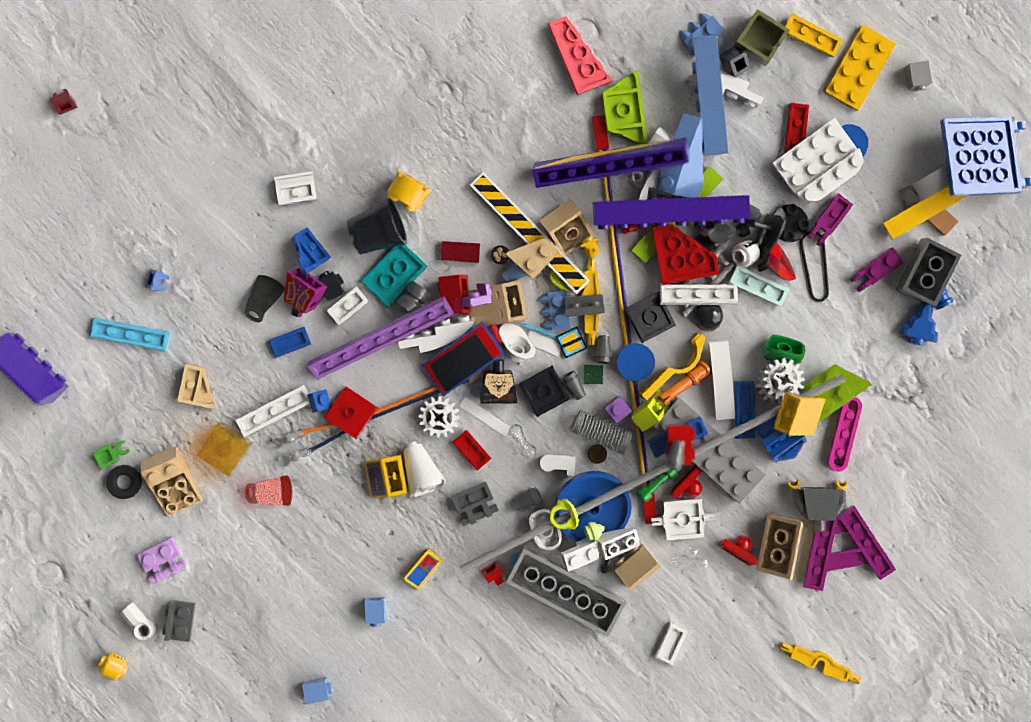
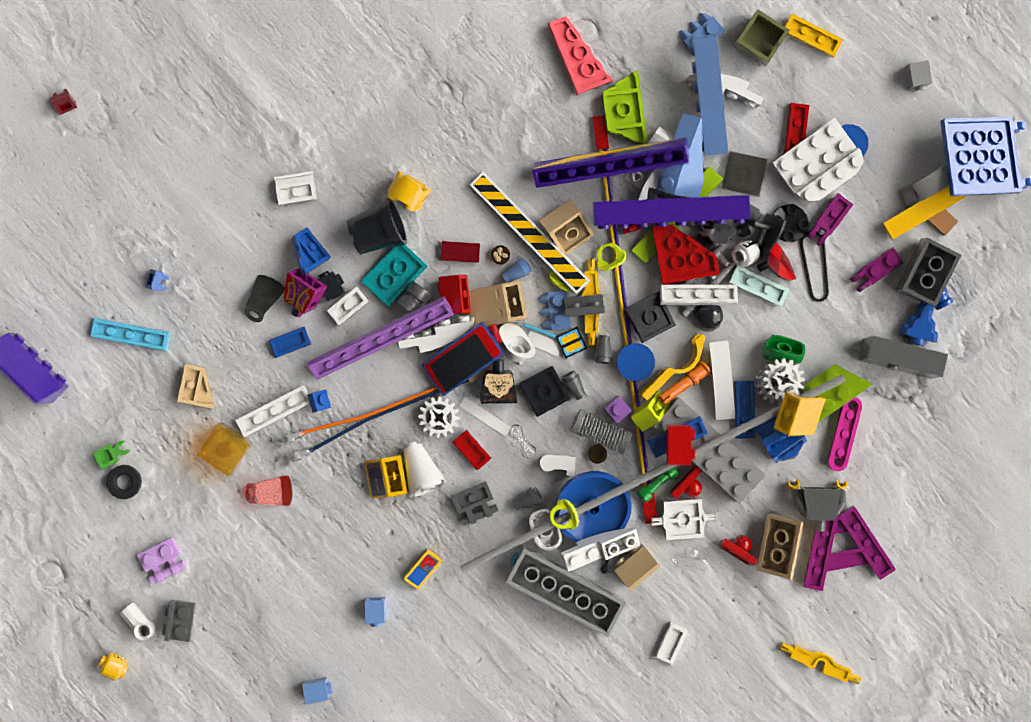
tan slope [141,446,203,517] -> none
red plate [324,386,378,439] -> none
medium lavender bracket [461,283,492,307] -> none
red tile [481,560,504,586] -> none
tan wing [506,238,559,280] -> none
yellow hinge [579,237,599,259] -> none
clear green tile [584,365,603,384] -> none
yellowish green plate [584,522,605,541] -> none
dark grey cone [664,440,685,470] -> none
black brick [719,46,751,77] -> none
yellow plate [824,25,896,111] -> none
none -> neon yellow piece [596,243,626,271]
none -> clear smoke tile [721,151,768,197]
none -> dark grey brick [858,336,948,379]

